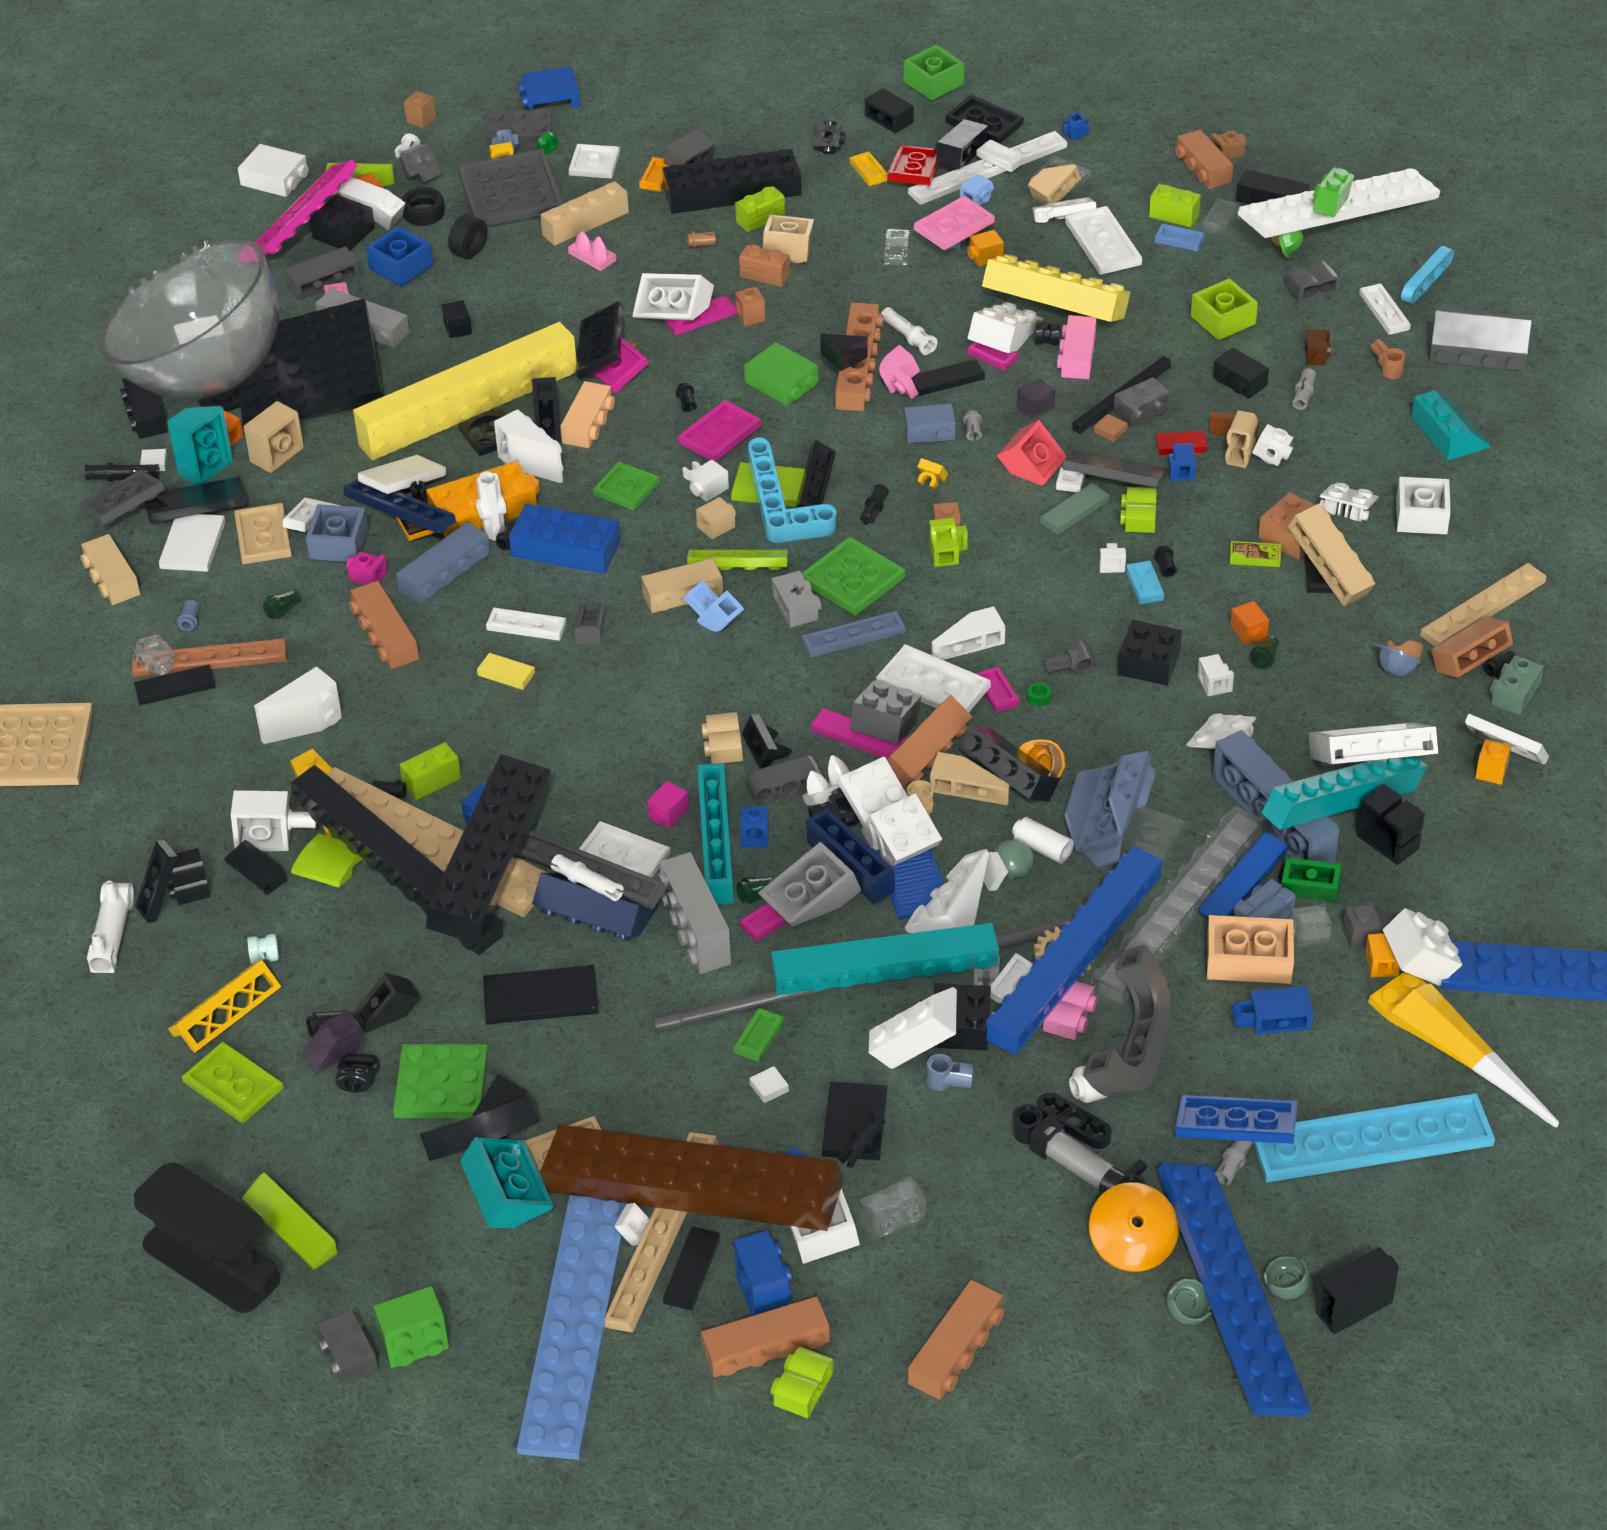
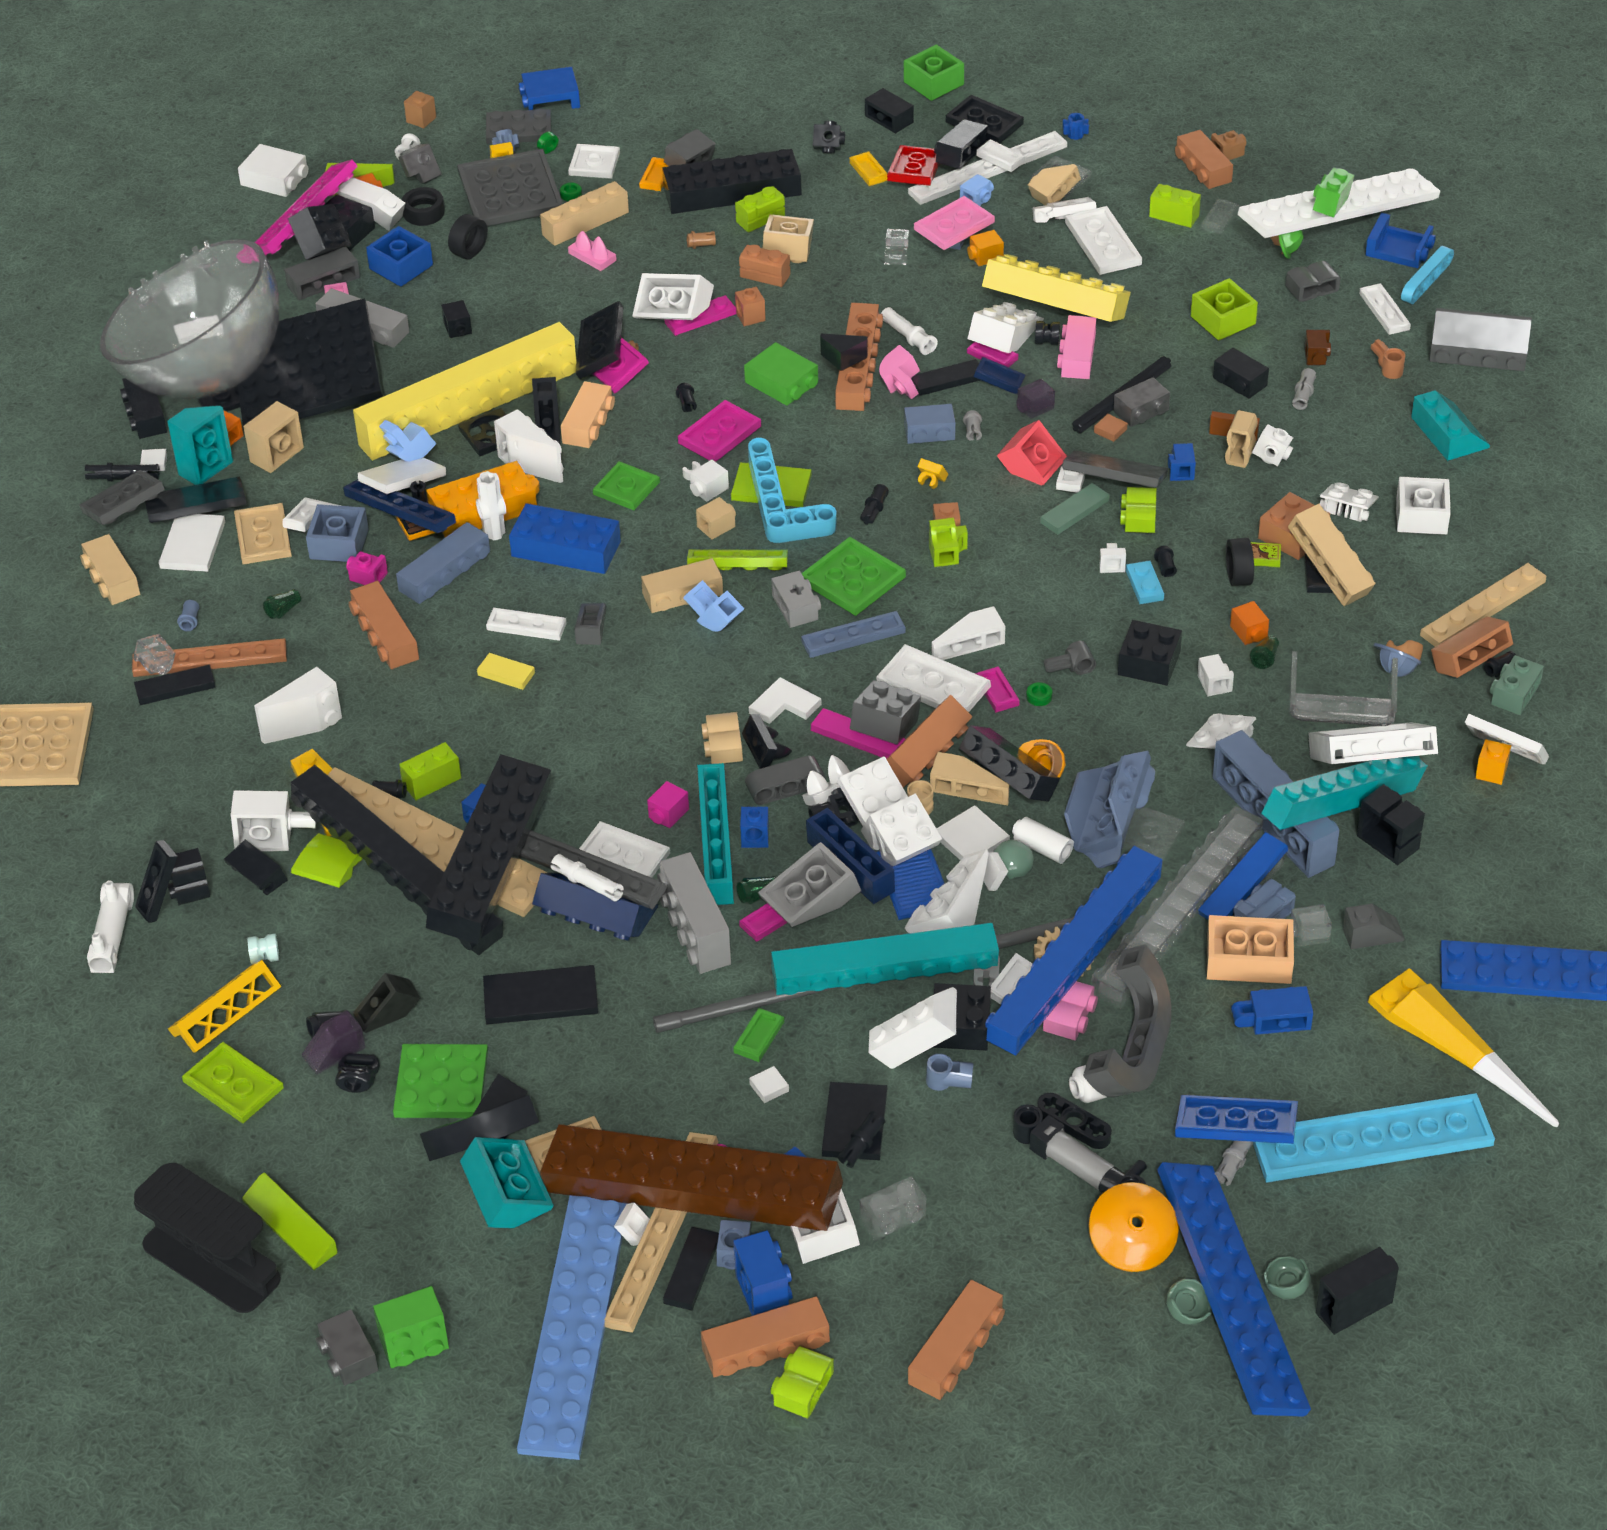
black pin [496,521,516,550] -> none
black tile [795,440,836,508] -> none
medium blue tile [1155,224,1205,252] -> none
red tile [1156,431,1207,456] -> none
black brick [1236,169,1310,205] -> none
green brick [1282,857,1343,902] -> none
light orange brick [1365,933,1400,977] -> none
white brick [1383,908,1463,986] -> none
none -> black brick [288,204,352,260]
none -> light blue brick [379,420,436,462]
none -> green tile [560,183,582,201]
none -> sand blue brick [717,1220,751,1270]
none -> white tile [749,677,822,724]
none -> white tile [936,805,1010,860]
none -> dark blue tile [973,357,1026,394]
none -> black tyre [1226,538,1254,586]
none -> clear windscreen [1288,651,1398,726]
none -> blue panel [1366,213,1436,269]

